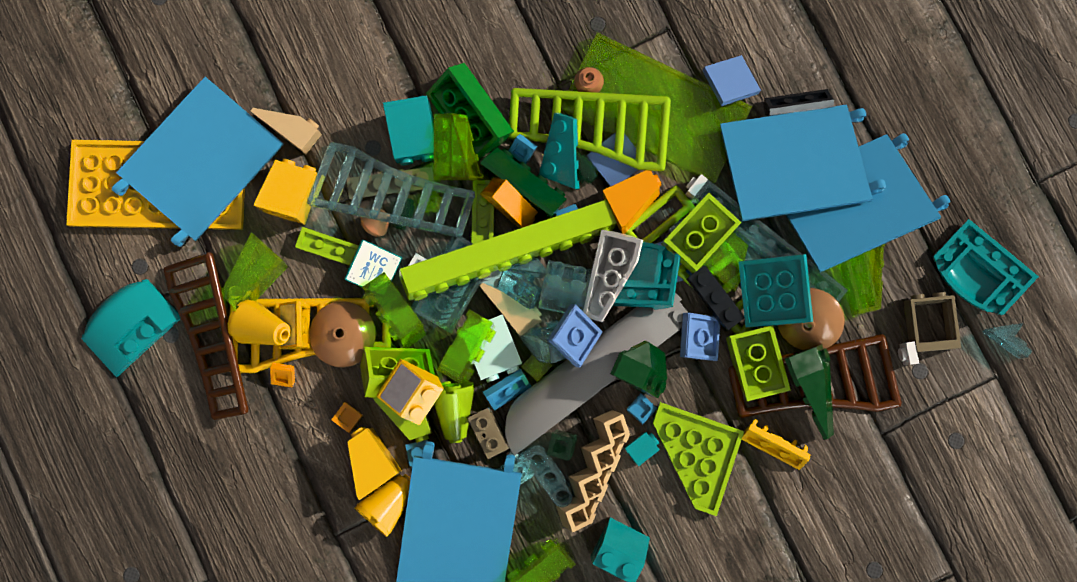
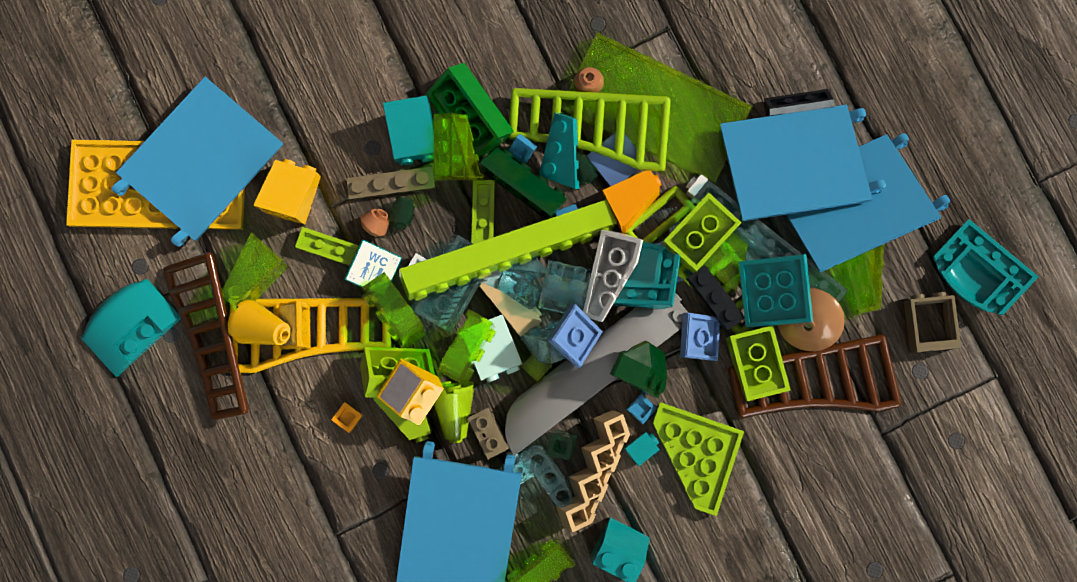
tan slope [251,108,322,154] -> none
light orange plate [270,363,295,388] -> none
clear light blue bar [307,142,475,237] -> none
medium nougat dish [309,301,376,367] -> none
yellow slope [348,427,402,500] -> none
yellow cone [354,474,411,537] -> none
dark azure plate [405,440,428,466] -> none
clear neon green plant [418,189,443,213] -> none
light orange slope [480,177,538,228] -> none
dark azure plate [483,369,532,410] -> none
medium blue tile [703,55,761,106] -> none
yellow plate [742,419,811,470] -> none
dark green wedge [785,344,834,440] -> none
white plate [898,341,919,366] -> none
clear light blue slope [982,323,1032,359] -> none

